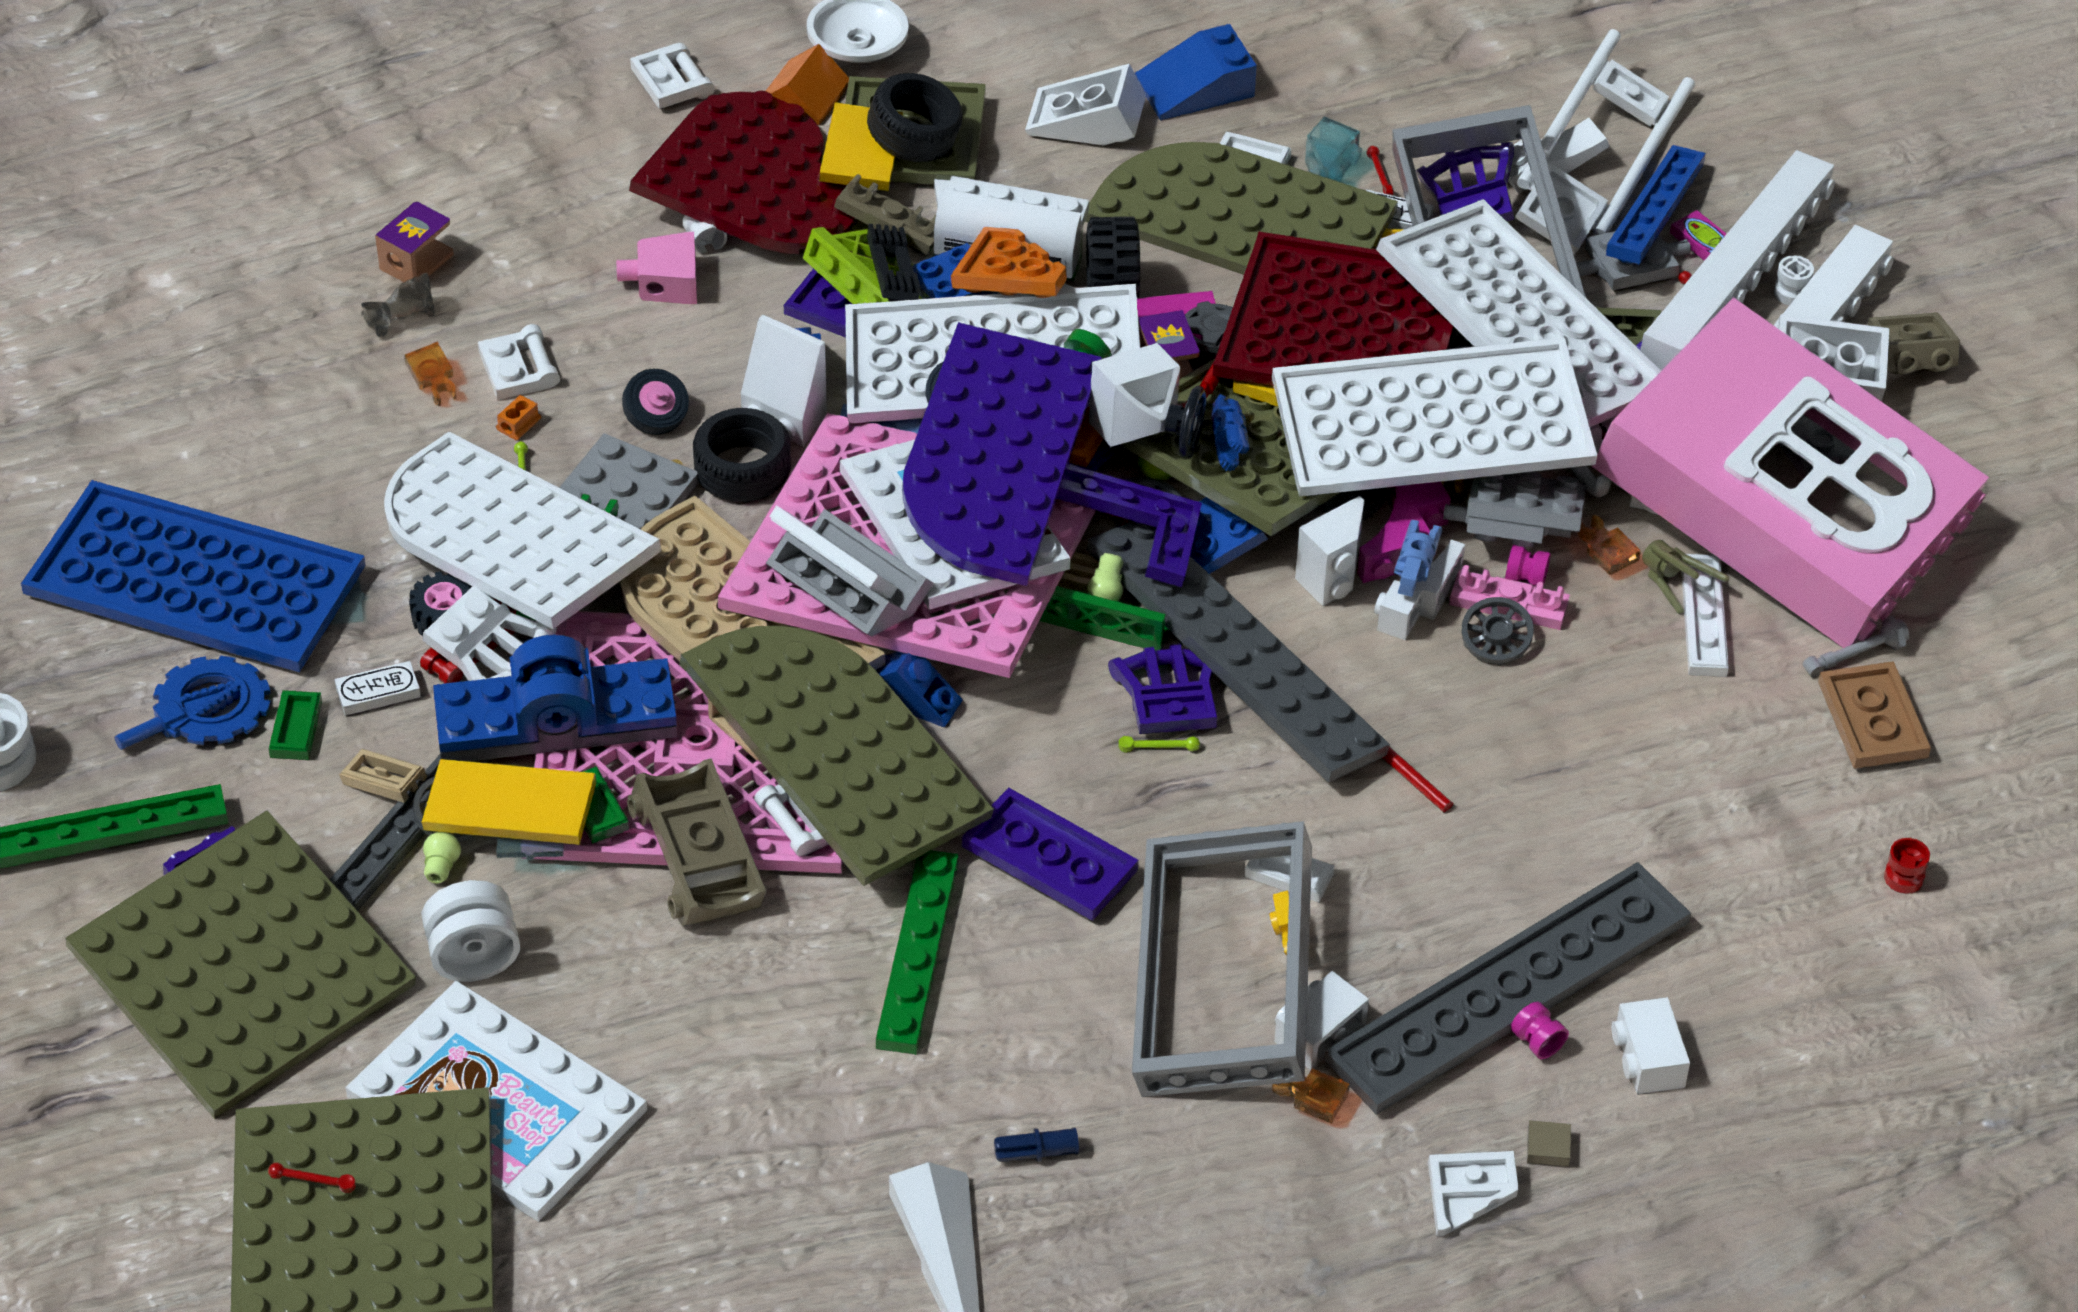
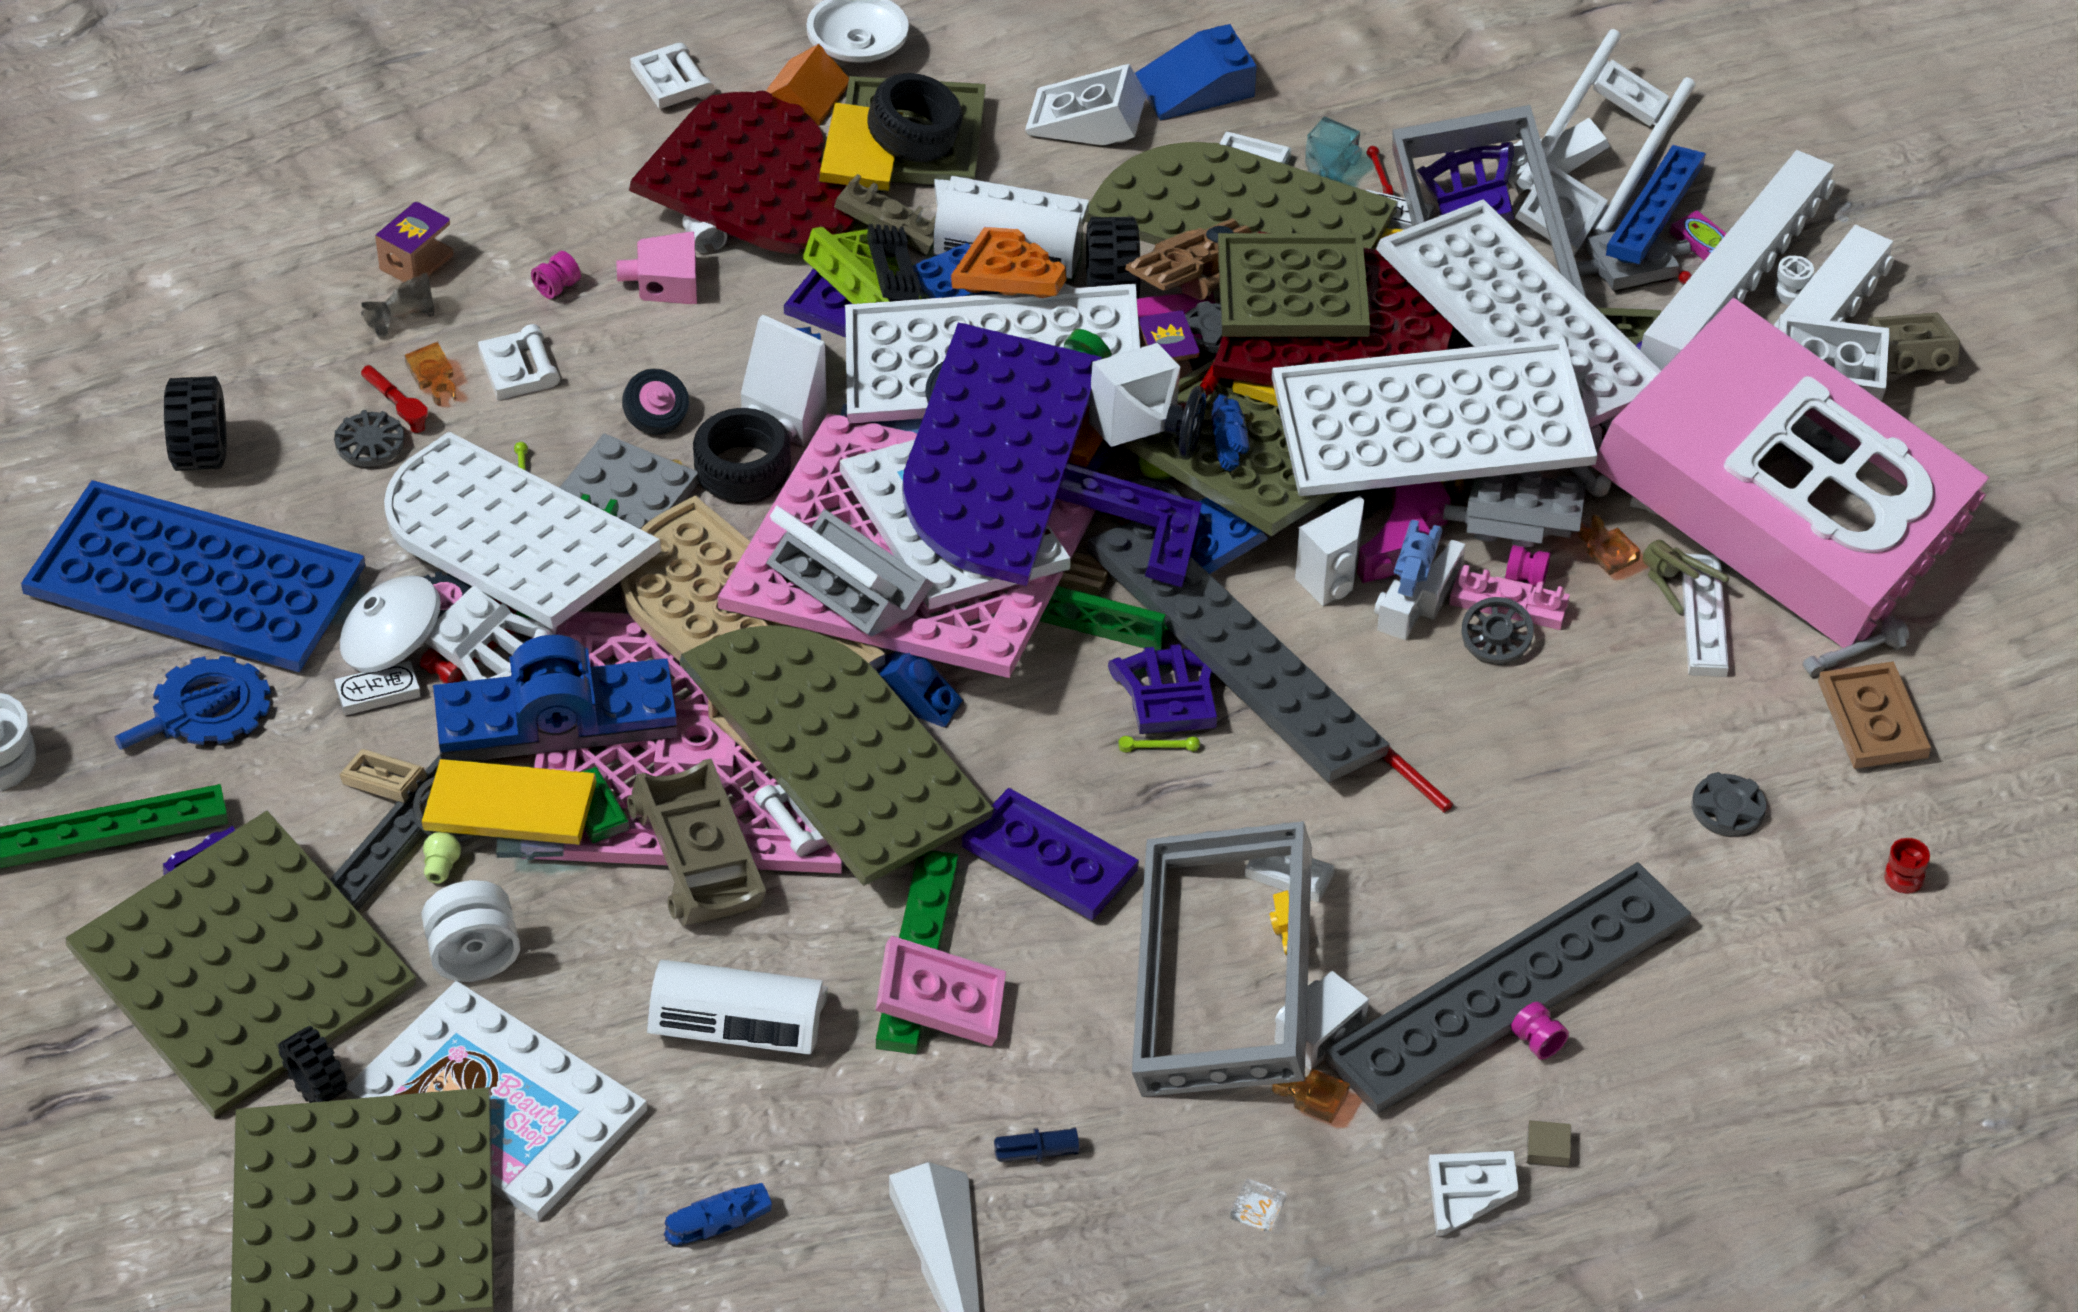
green tile [268,690,322,760] -> none
red hinge [268,1162,356,1193] -> none
orange piece [495,395,542,440] -> none
yellowish green piece [1087,553,1124,601] -> none
white brick [1611,997,1690,1094] -> none
none -> black tyre [164,376,227,471]
none -> black tyre [278,1026,348,1103]
none -> dark grey wheel [334,410,405,467]
none -> white dish [340,576,441,673]
none -> red piece [361,365,428,433]
none -> dark pink wheel [531,250,581,299]
none -> white brick [647,959,828,1054]
none -> blue hinge [664,1183,772,1246]
none -> bright pink plate [875,936,1006,1046]
none -> medium nougat piece [1125,218,1258,300]
none -> olive plate [1218,233,1370,338]
none -> clear tile [1230,1178,1286,1233]
none -> dark grey wheel [1691,772,1766,836]

